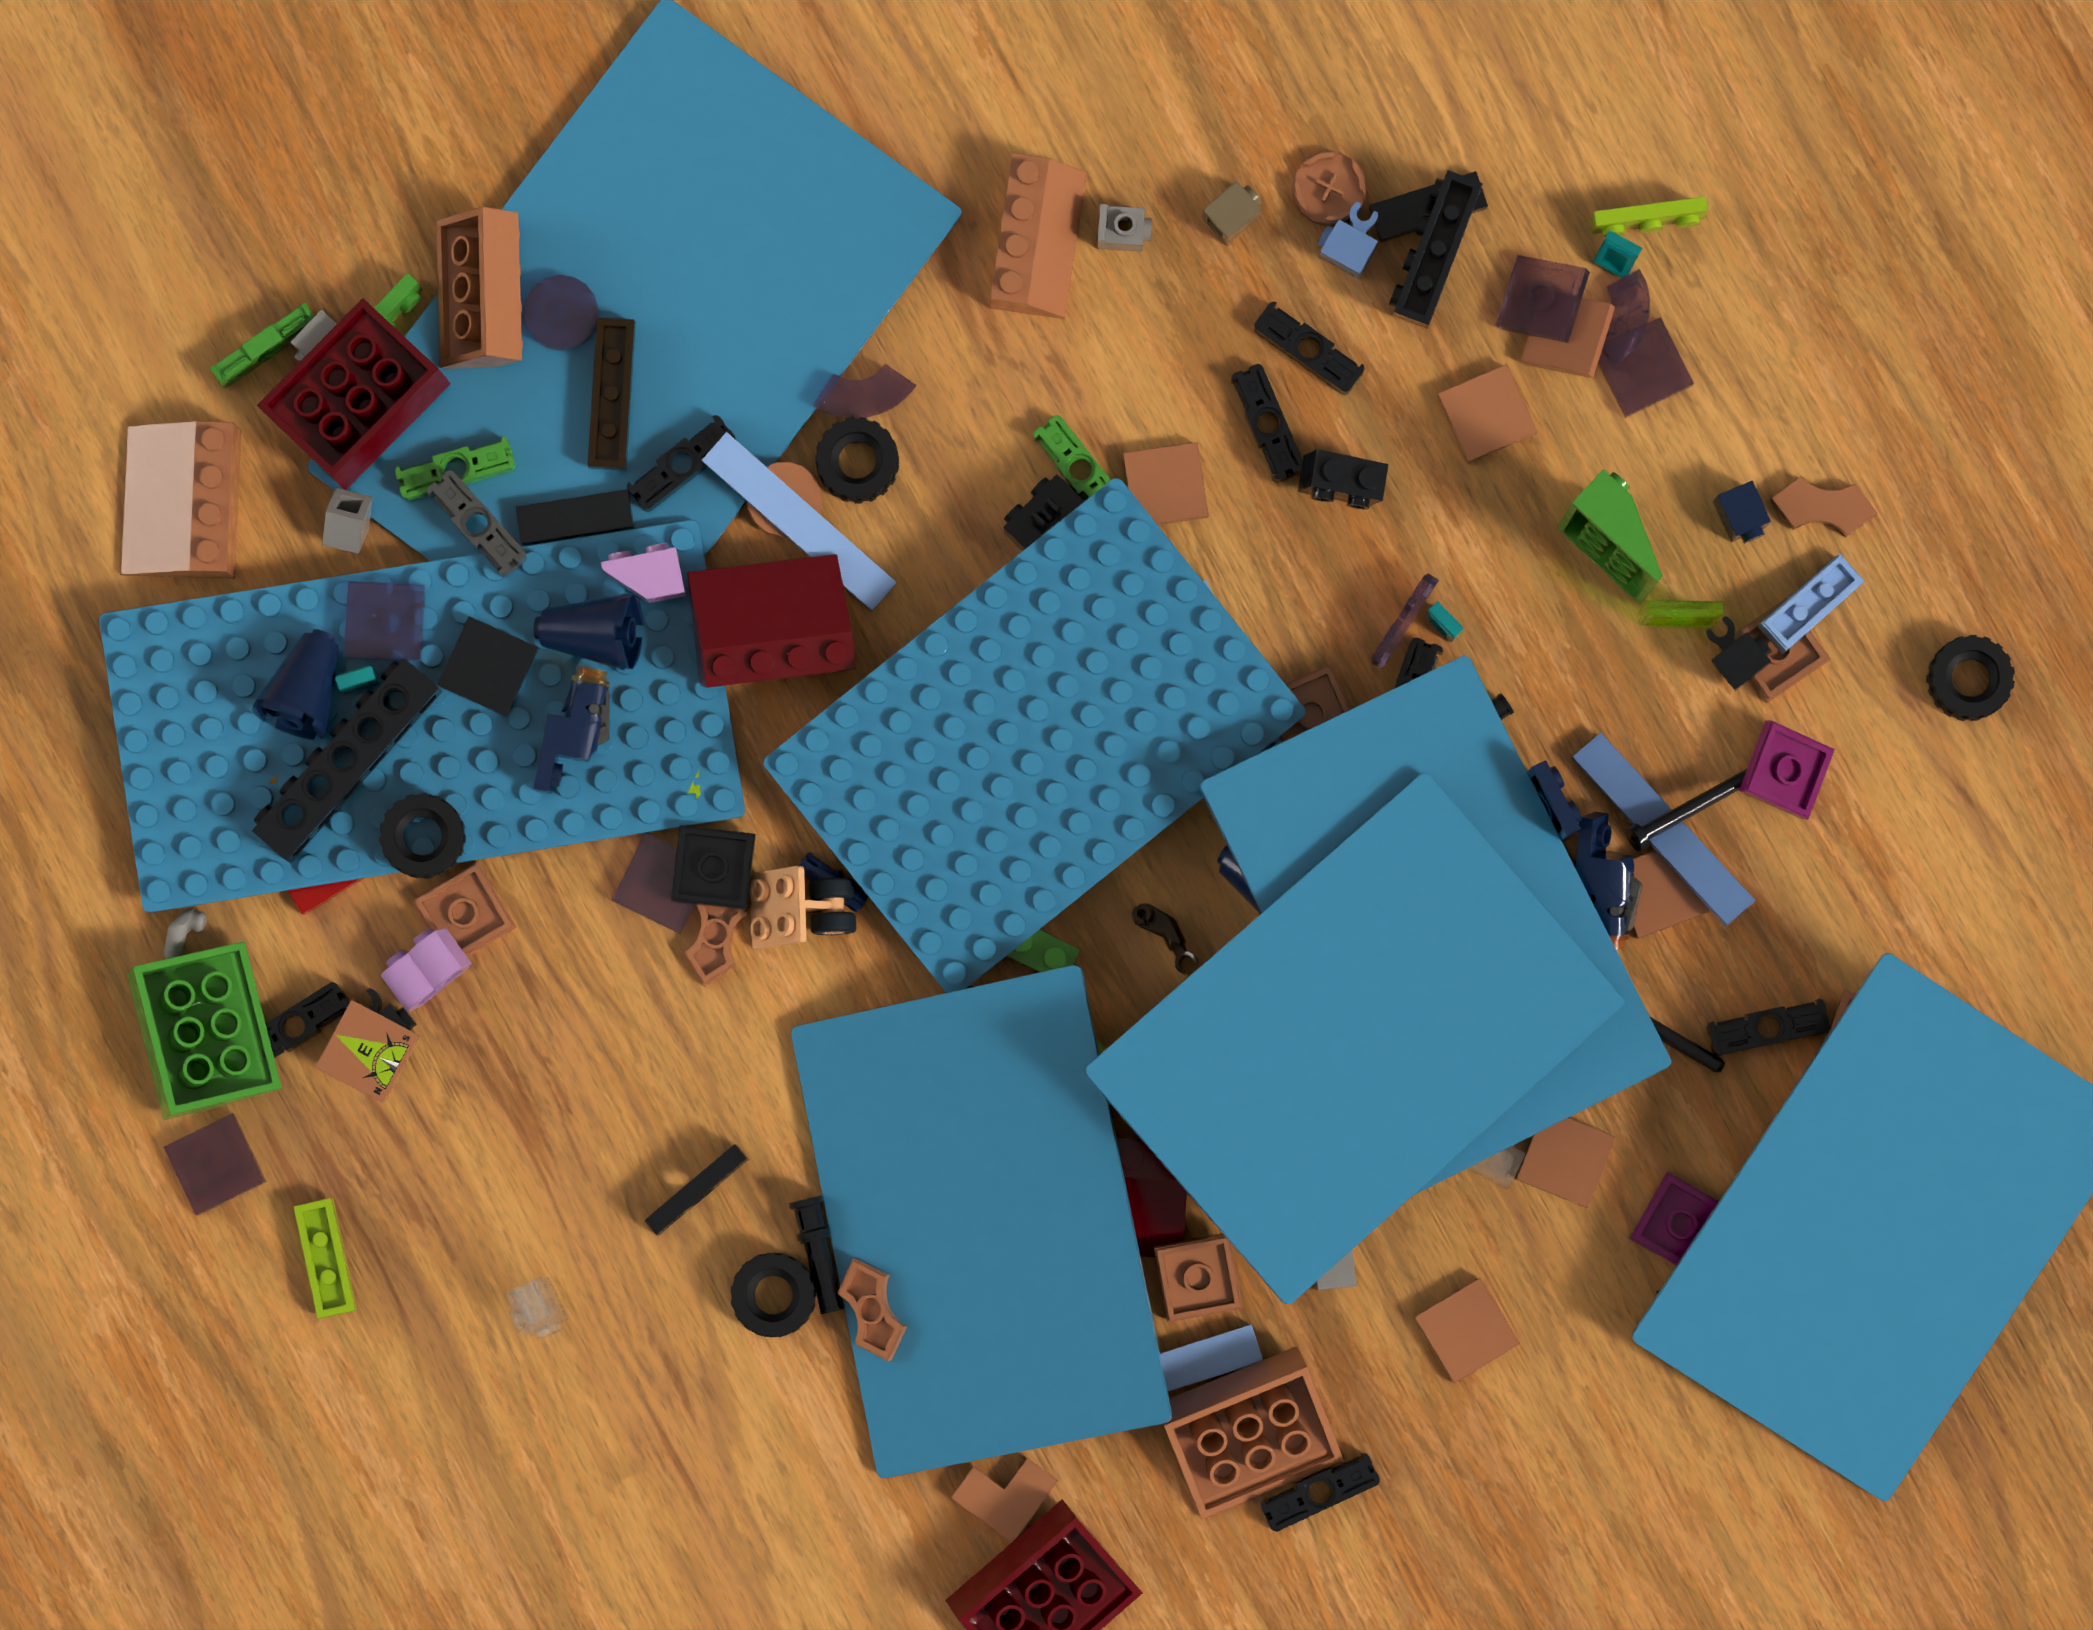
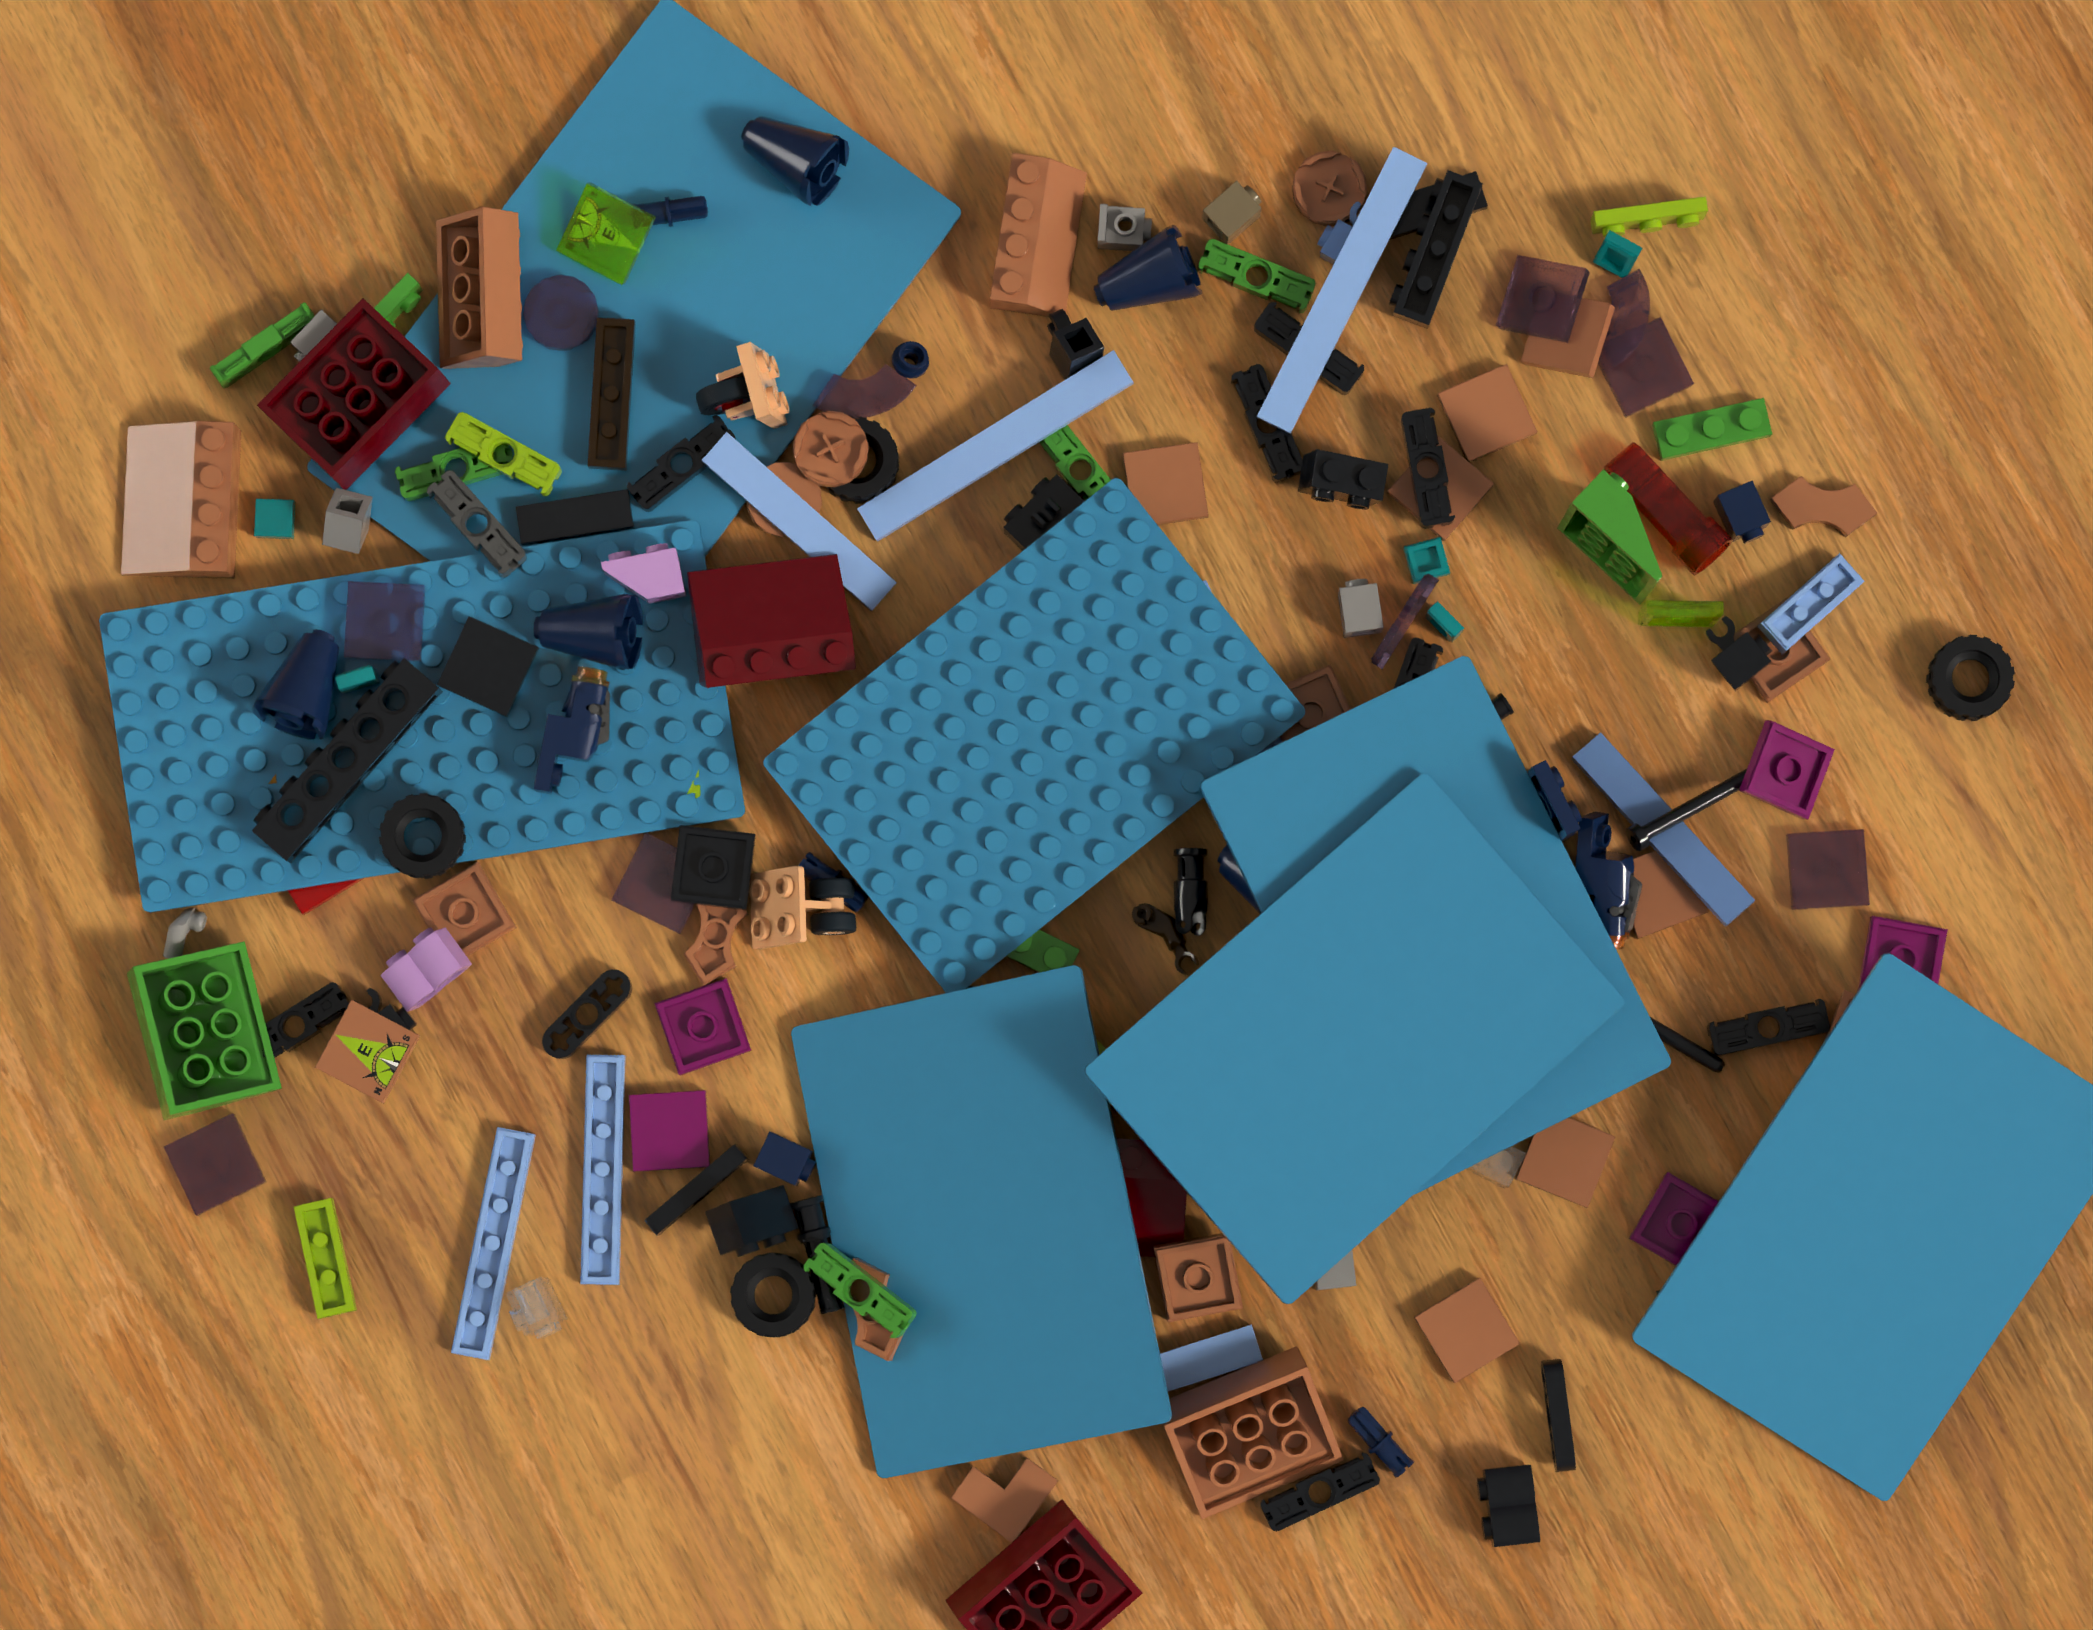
none -> teal tile [254,499,296,539]
none -> lime piece [445,412,562,496]
none -> light blue tile [451,1127,536,1360]
none -> black beam [542,970,632,1059]
none -> clear neon green tile [556,182,656,285]
none -> light blue tile [580,1055,626,1285]
none -> magenta tile [629,1090,710,1172]
none -> dark blue axle [632,196,708,229]
none -> magenta tile [654,978,752,1076]
none -> light nougat plate [696,342,789,429]
none -> black brick [705,1185,799,1257]
none -> dark blue cone [741,116,849,206]
none -> dark blue brick [753,1131,816,1186]
none -> nougat tile [793,411,869,487]
none -> bright green piece [804,1243,917,1338]
none -> light blue tile [857,350,1134,542]
none -> dark blue plate [891,341,929,378]
none -> black brick [1047,309,1104,380]
none -> dark blue cone [1094,225,1202,311]
none -> black piece [1174,848,1208,936]
none -> bright green piece [1198,239,1316,313]
none -> light blue tile [1257,147,1427,434]
none -> light grey brick [1338,579,1384,638]
none -> dark blue axle [1348,1407,1414,1478]
none -> nougat tile [1387,435,1494,541]
none -> black piece [1401,408,1455,529]
none -> teal tile [1403,537,1450,584]
none -> black brick [1477,1465,1540,1547]
none -> black beam [1541,1359,1576,1472]
none -> clear red beam [1604,442,1733,576]
none -> bright green plate [1652,398,1772,461]
none -> tile [1786,829,1870,910]
none -> magenta tile [1858,916,1948,990]

